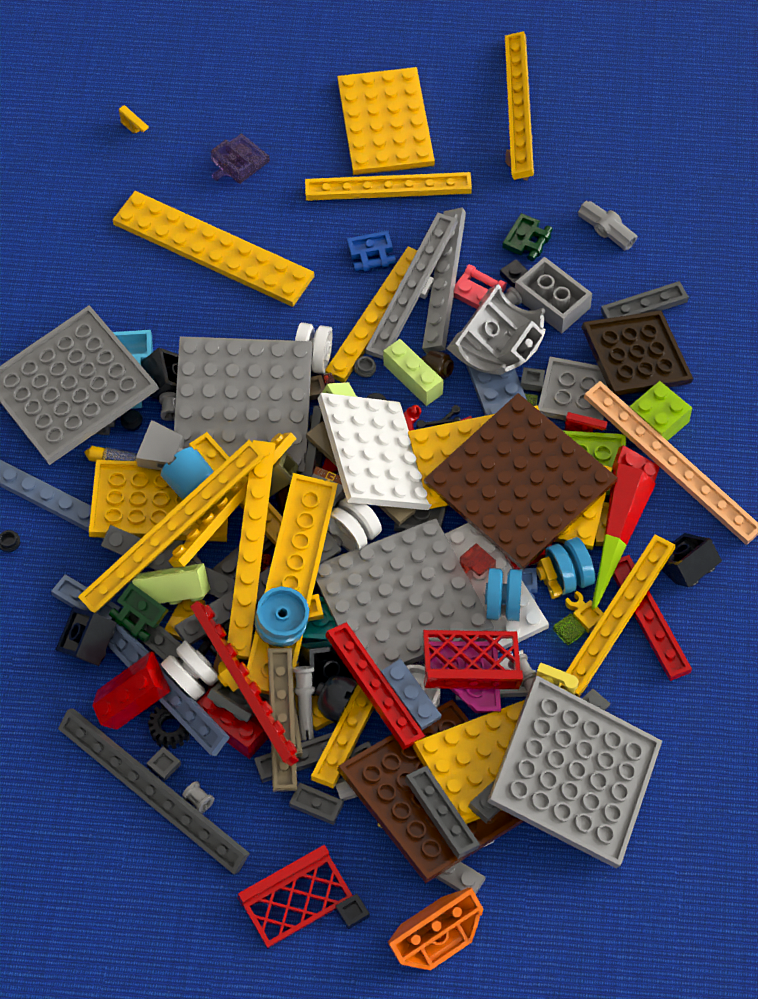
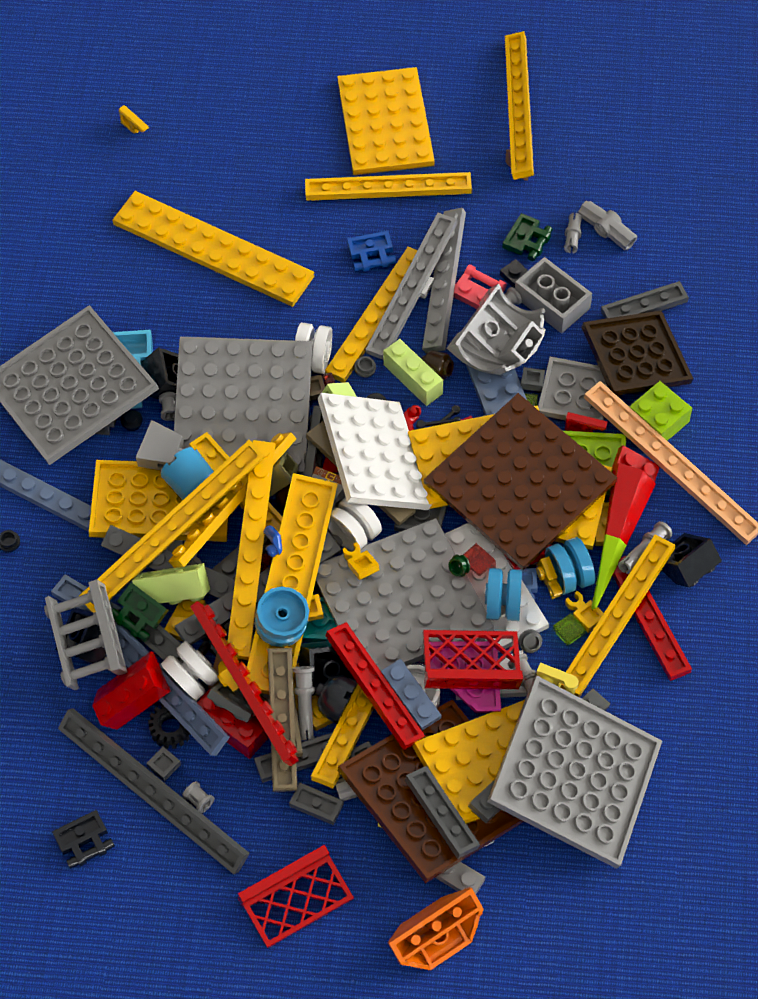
clear piece [84,446,137,462] -> none
clear purple plate [211,133,270,184] -> none
black plate [335,894,370,929] -> none
none -> light grey fence [44,580,127,690]
none -> black plate [52,810,115,869]
none -> blue arm [264,525,283,557]
none -> yellow plate [343,543,379,580]
none -> dark green plate [448,554,470,577]
none -> dark grey plate [519,629,542,653]
none -> light grey pin [564,213,582,253]
none -> light grey pin [618,522,672,574]

